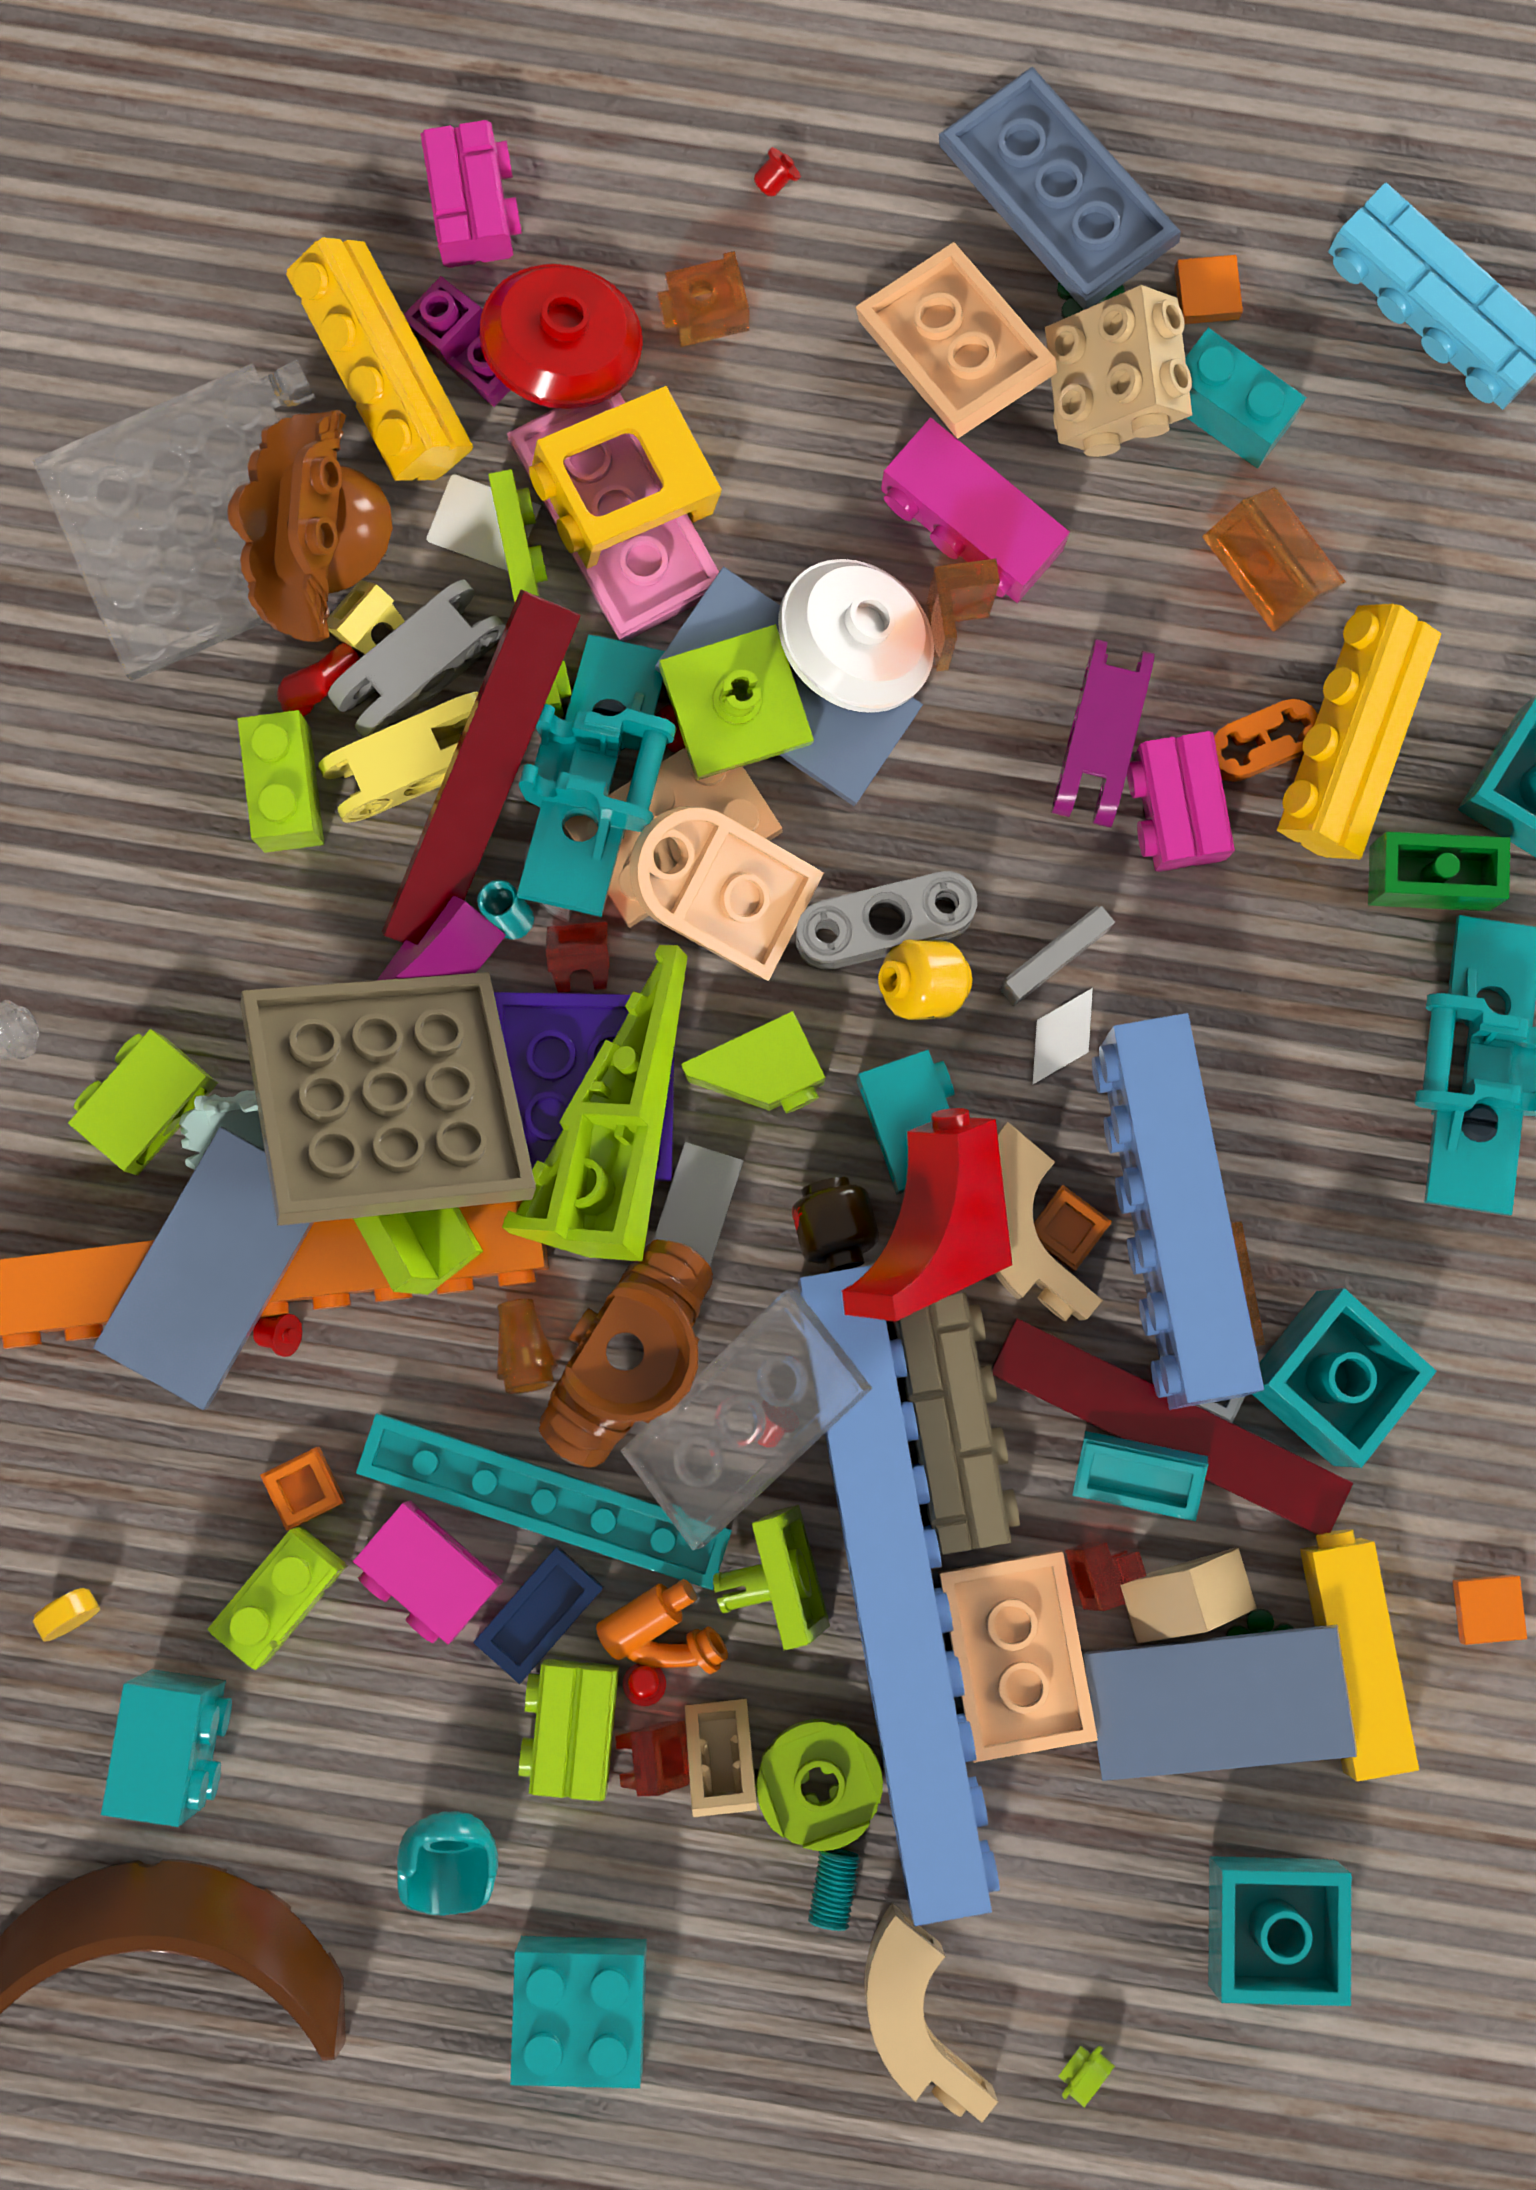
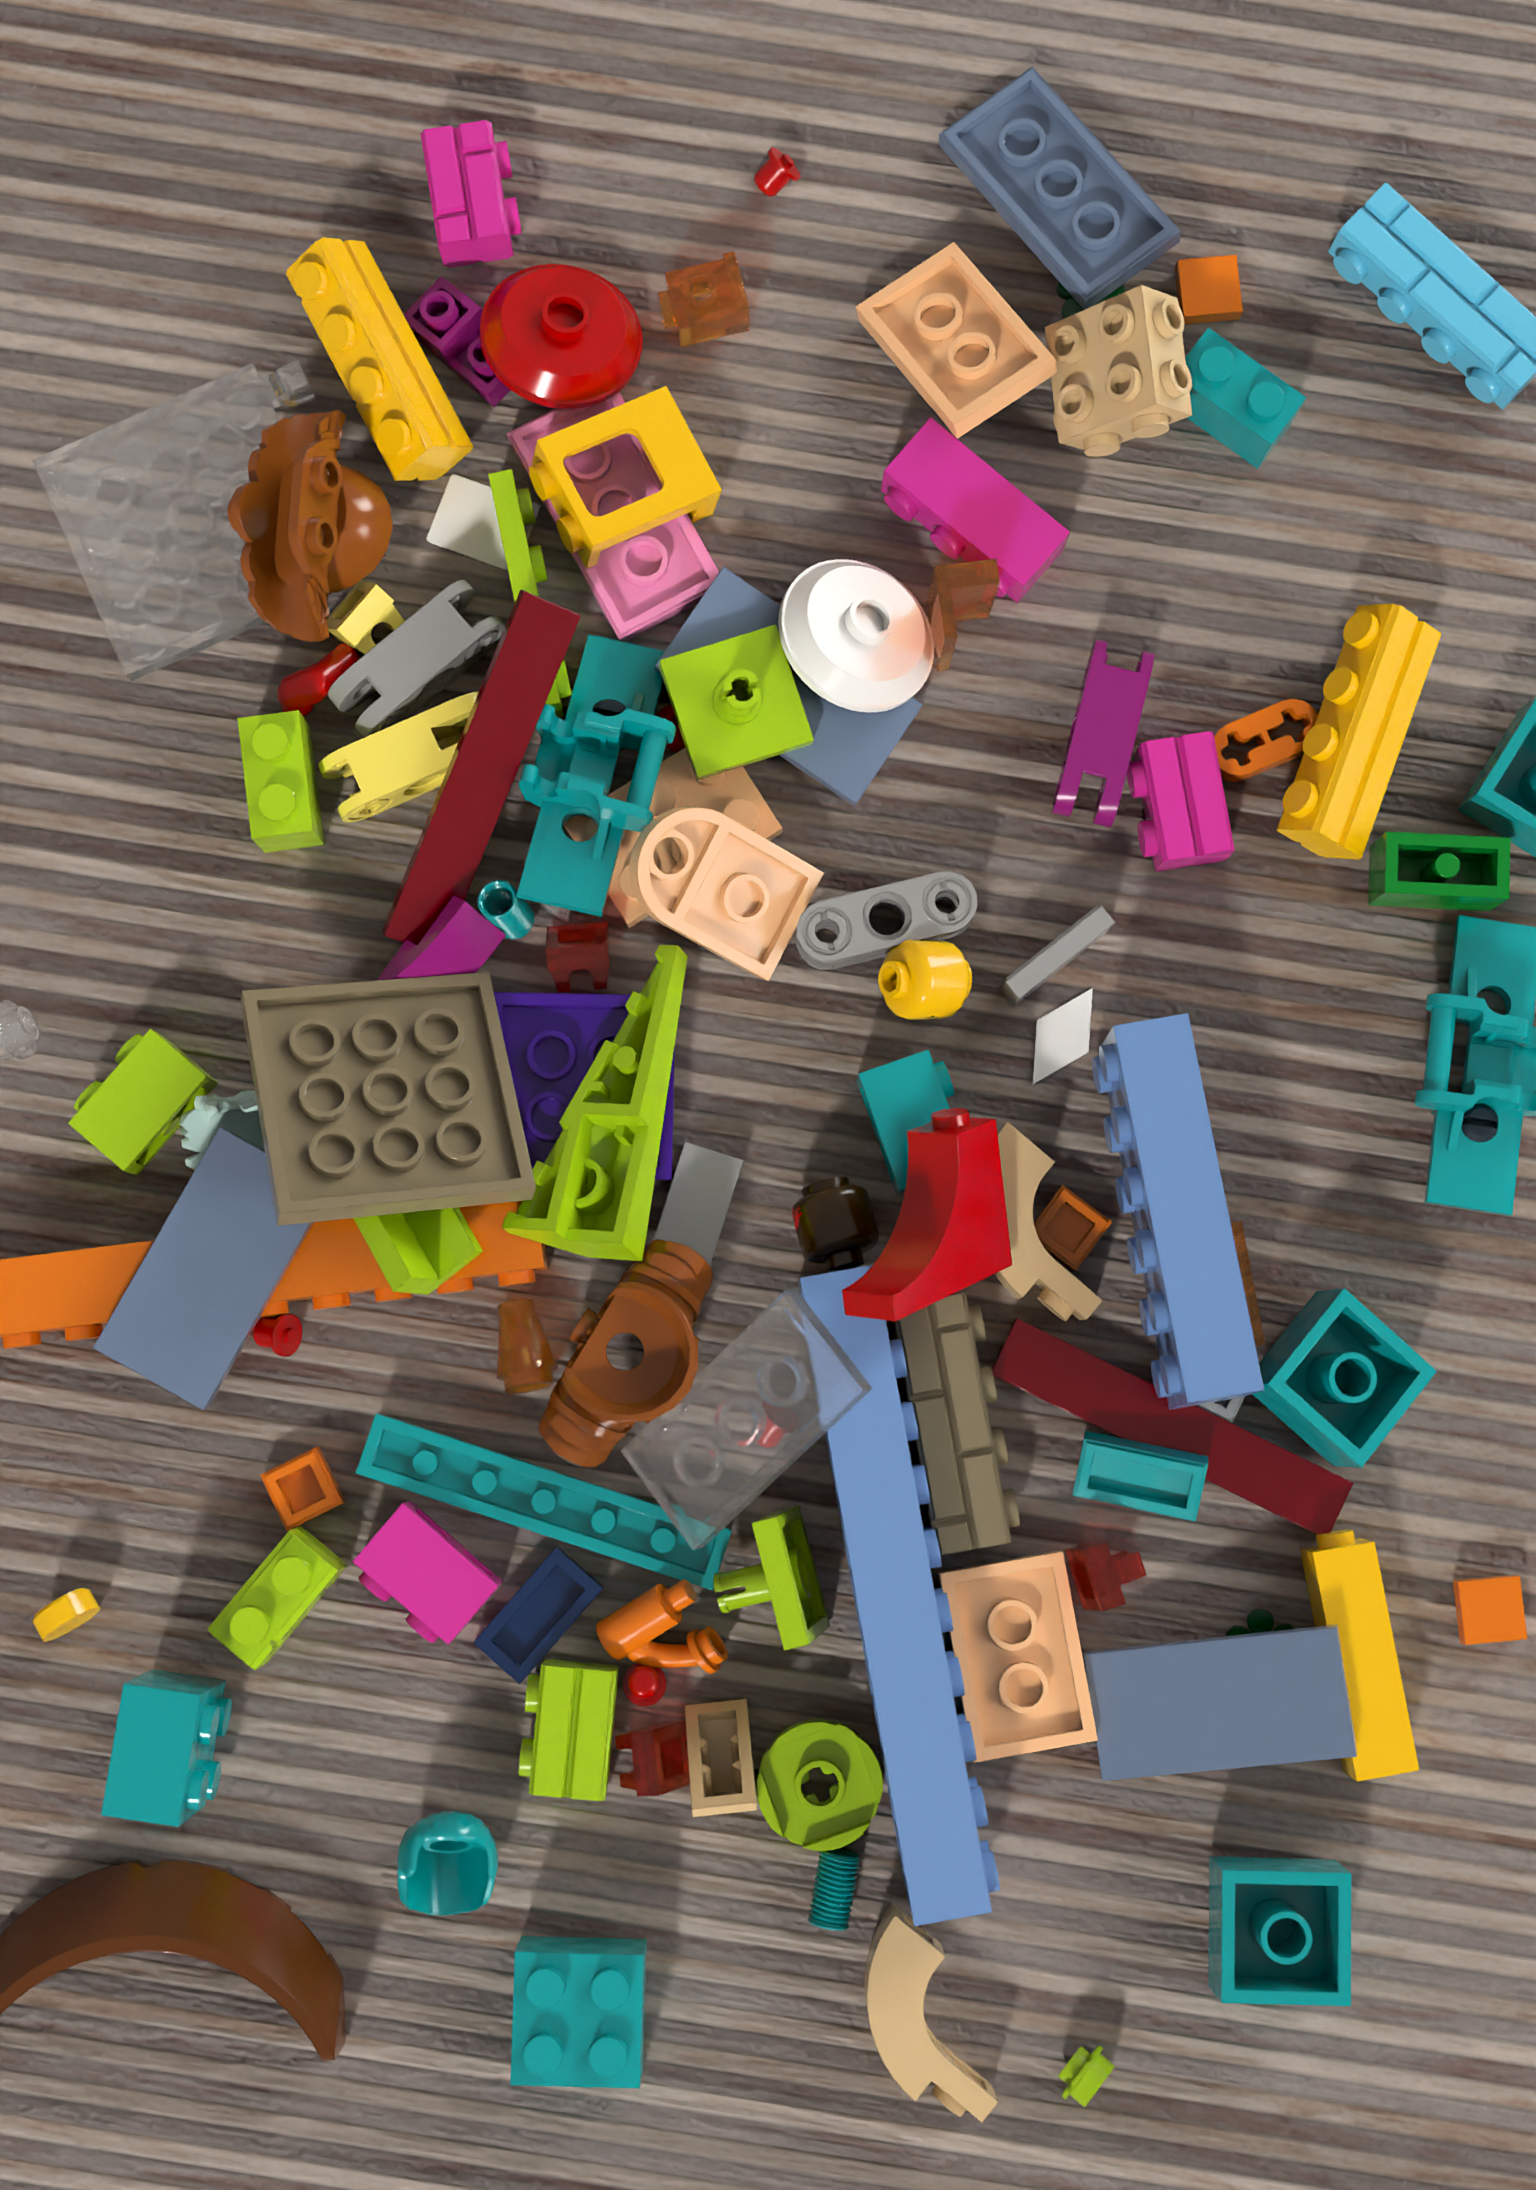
lime slope [681,1011,825,1114] -> none
tan slope [1118,1547,1257,1643] -> none
clear orange panel [1202,487,1346,632] -> none

